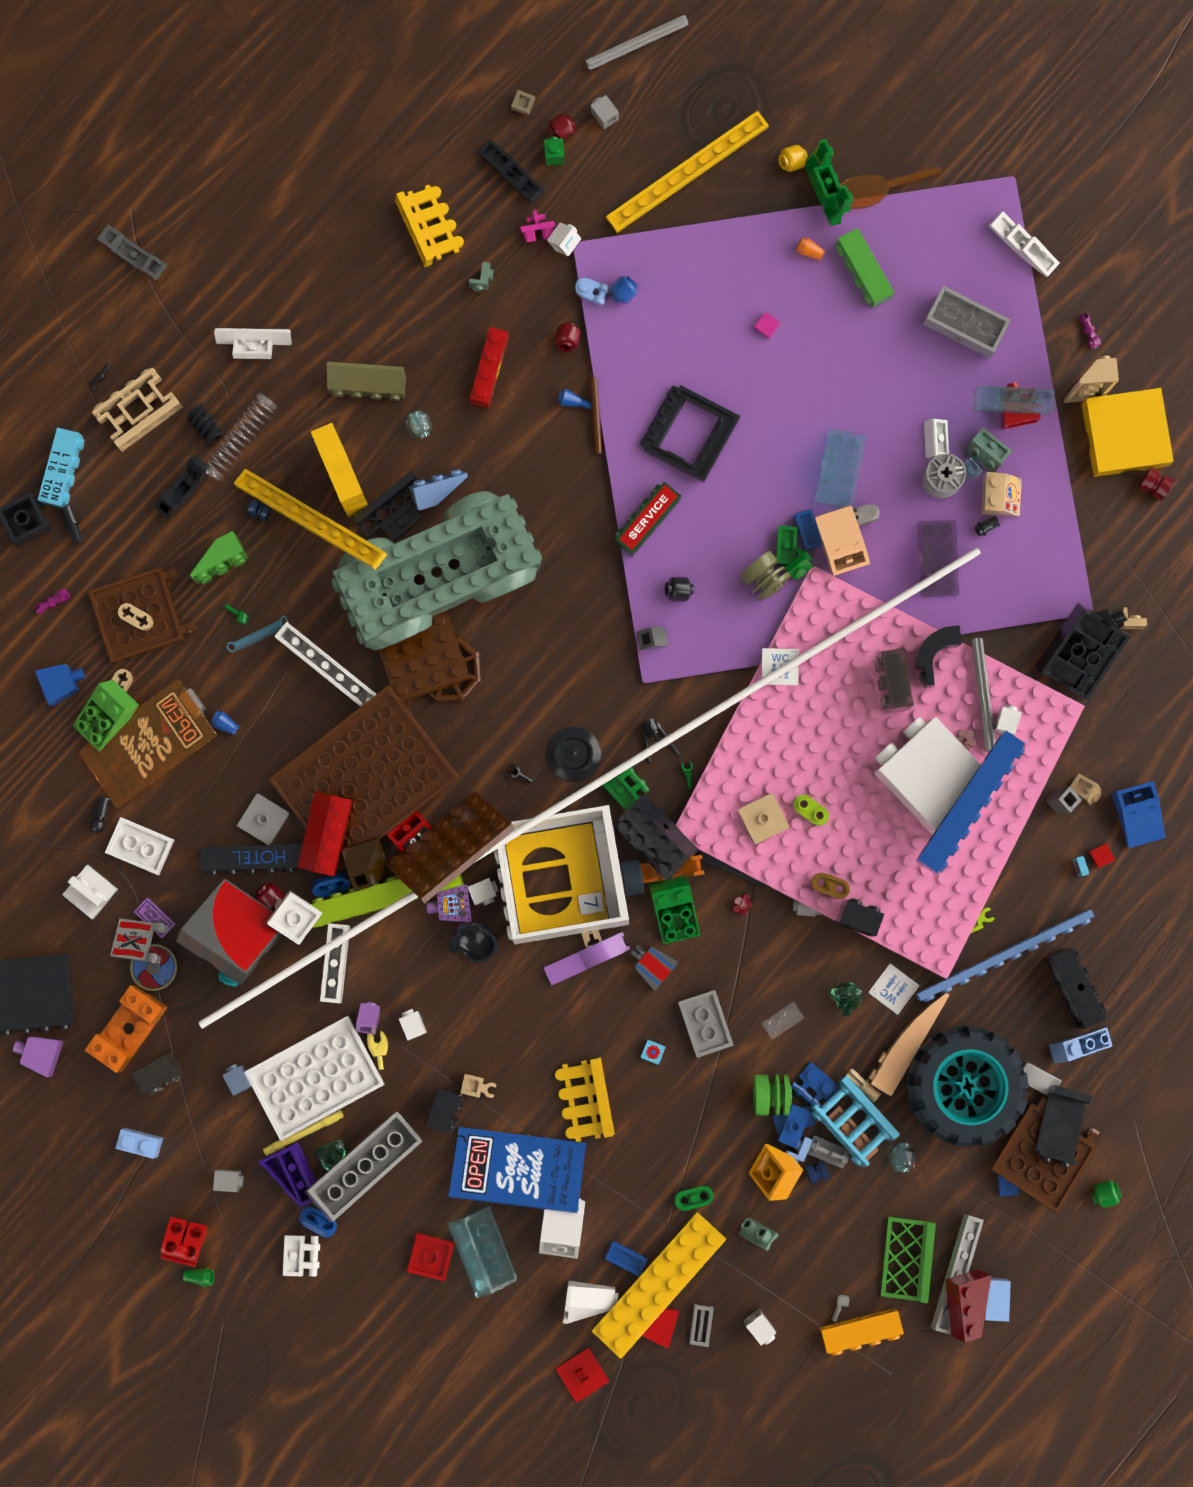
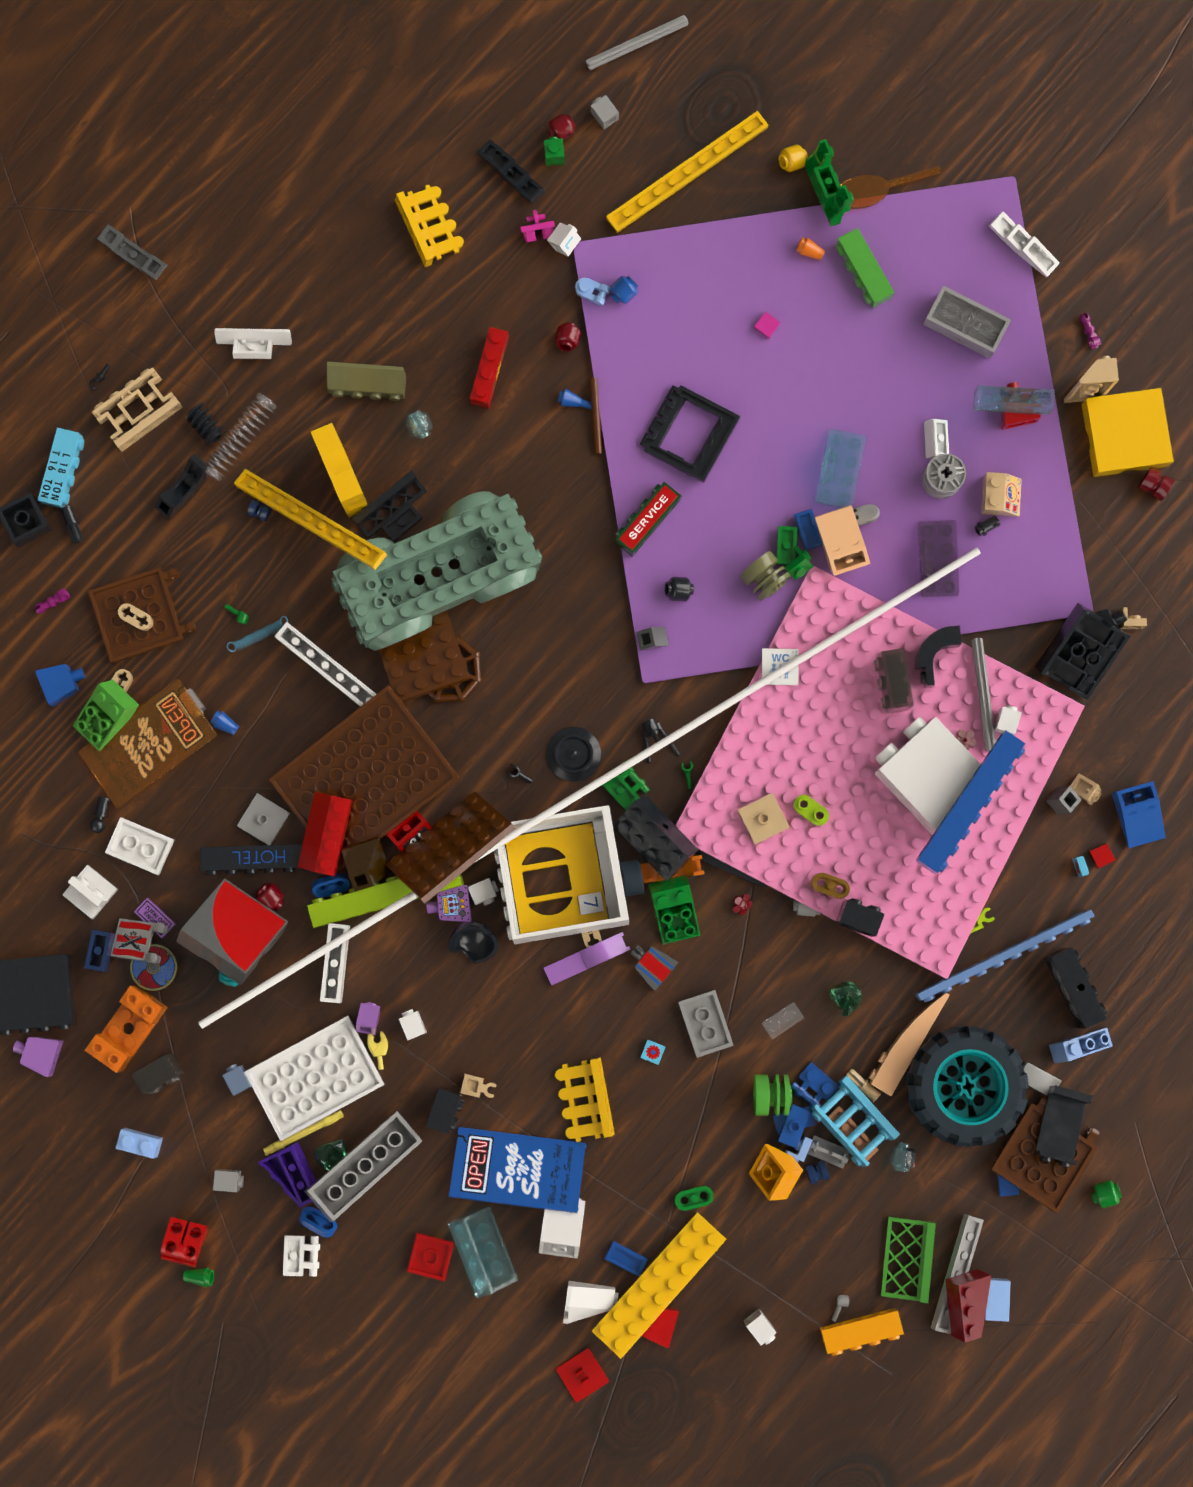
bright green slope [190,531,248,584] -> none
white bracket [267,891,322,945] -> none
medium blue slope [409,469,468,510] -> none
sand green bracket [469,262,494,292] -> none
dark tan plate [511,90,535,116] -> none
light grey tile [689,1304,714,1347] -> none
sand green hips [739,1217,778,1251] -> none
white sticker [868,964,920,1015] -> none
clear light blue plate [963,457,983,480] -> none
sand green bracket [965,428,1012,473] -> none
none -> dark blue brick [84,930,115,972]

